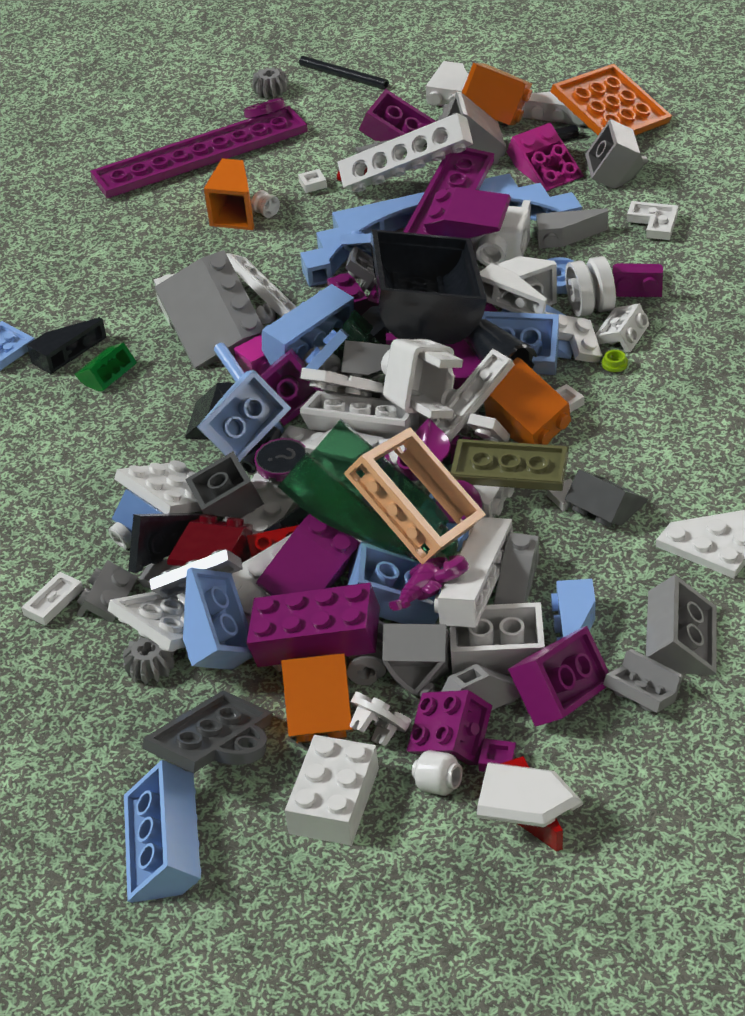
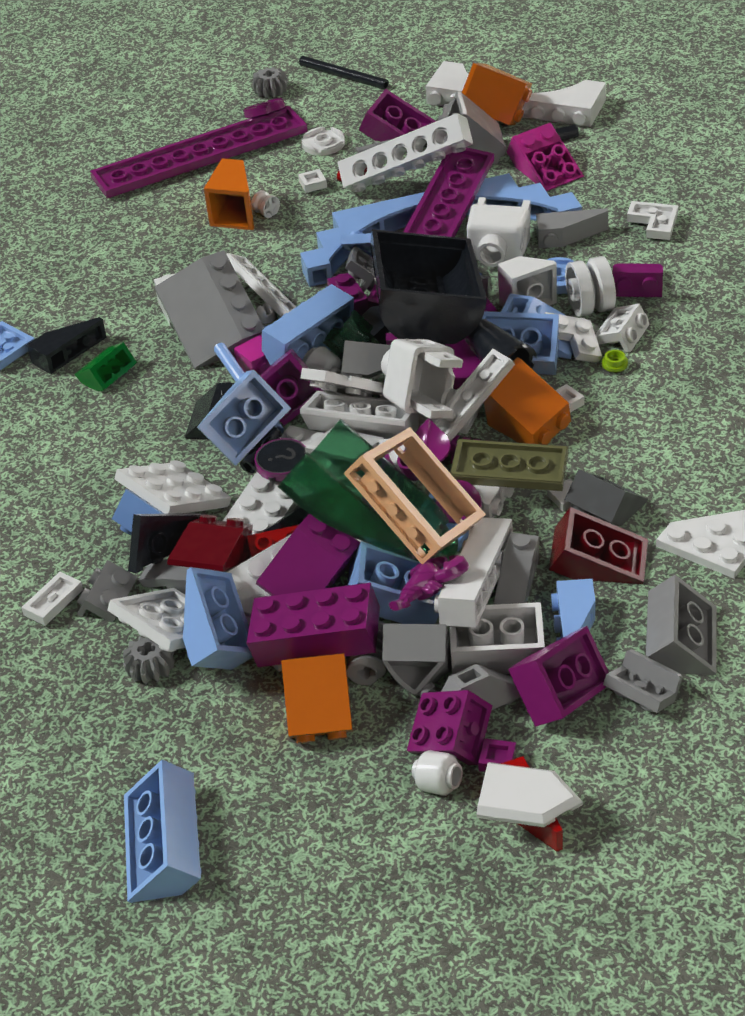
white tile [109,522,132,550] -> none
dark grey plate [143,690,273,773] -> none
plate [149,549,243,599] -> none
dark grey slope [185,451,264,518] -> none
white brick [285,735,379,846] -> none
light blue plate [305,328,349,370] -> none
white plate [350,691,412,747] -> none
magenta slope [424,187,511,238] -> none
white plate [467,413,510,442] -> none
white slope [480,263,547,314] -> none
orange plate [550,63,672,135] -> none
light grey piece [585,119,648,188] -> none
none -> white tile [302,127,345,156]
none -> dark red slope [549,507,648,584]

